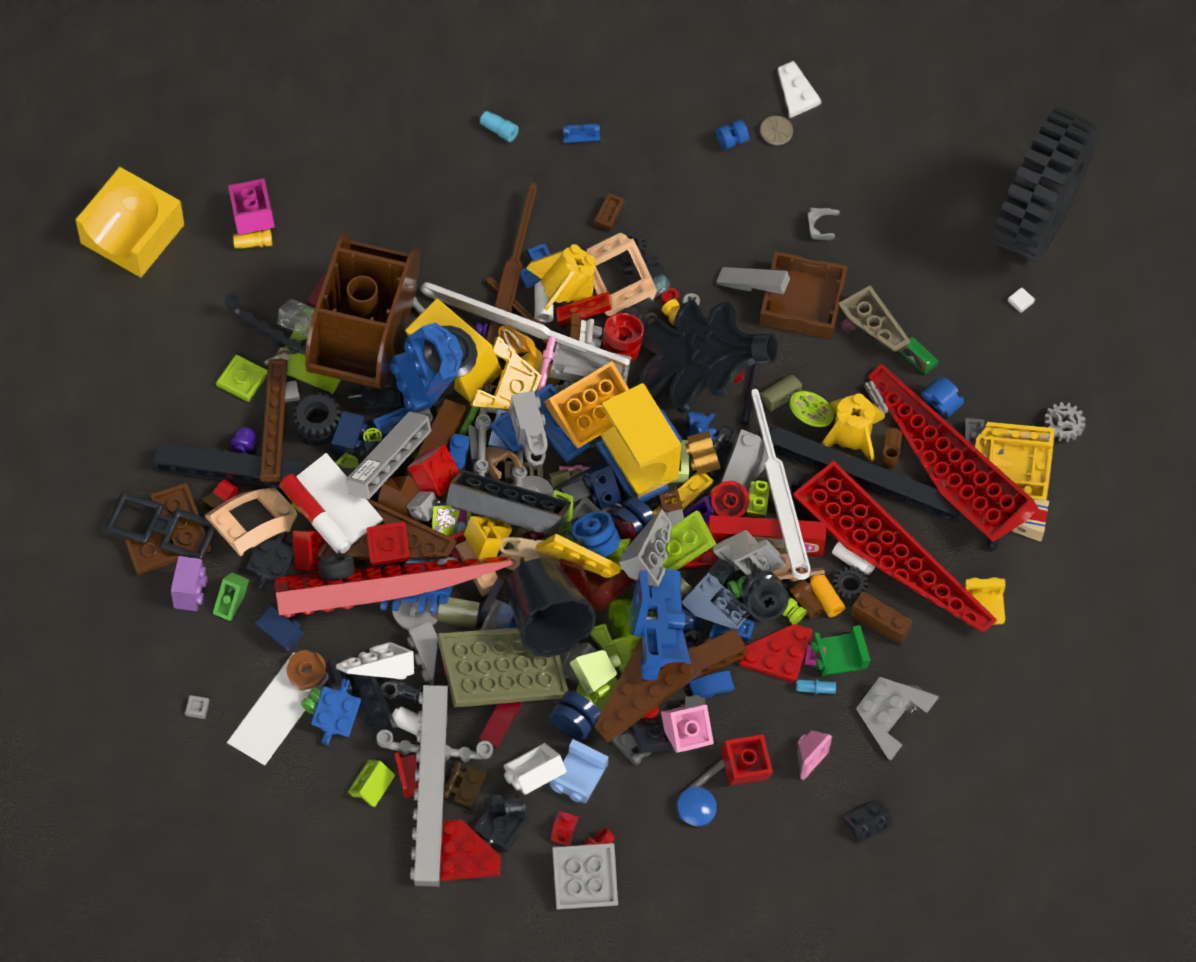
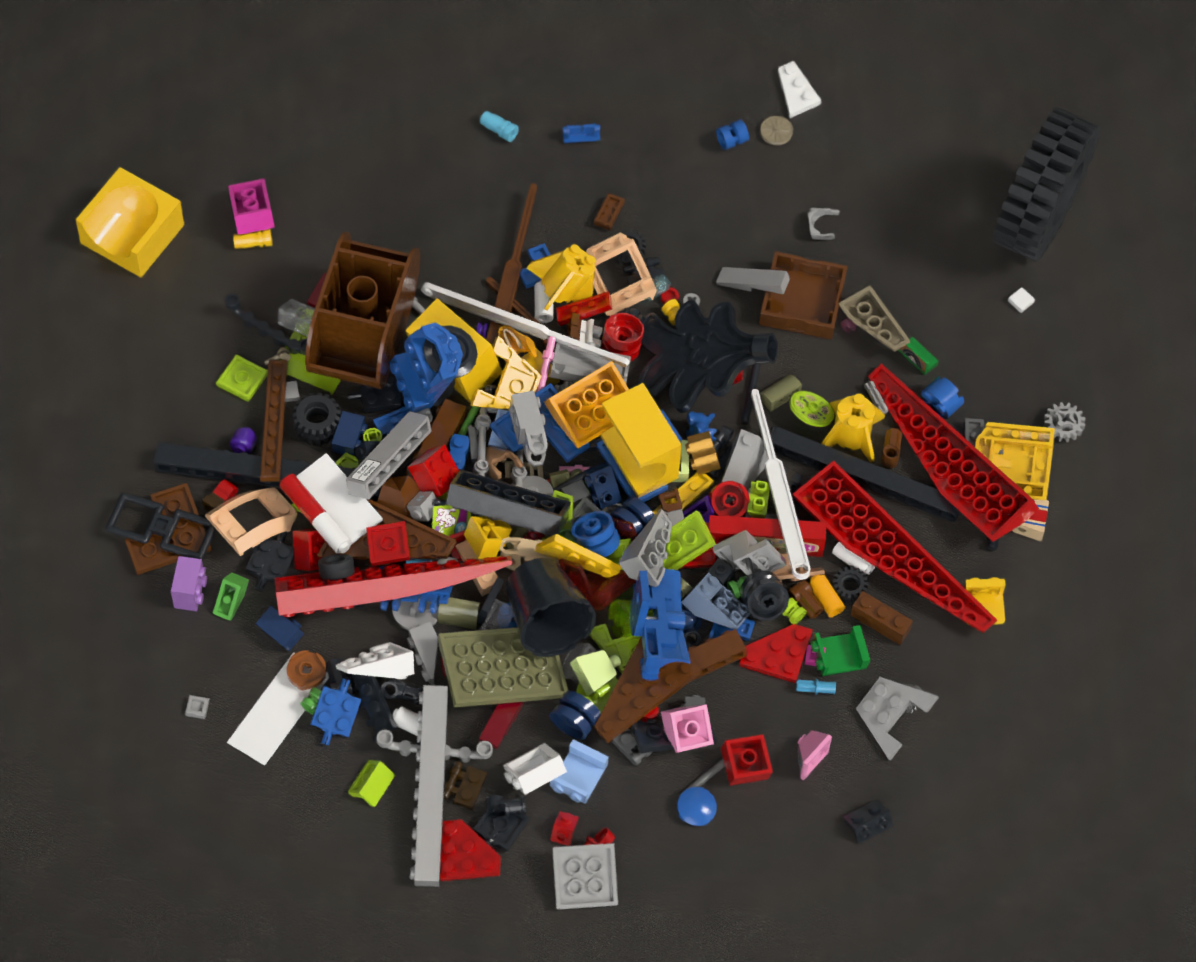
red panel [395,752,419,798] -> none
blue slope [689,671,734,699] -> none

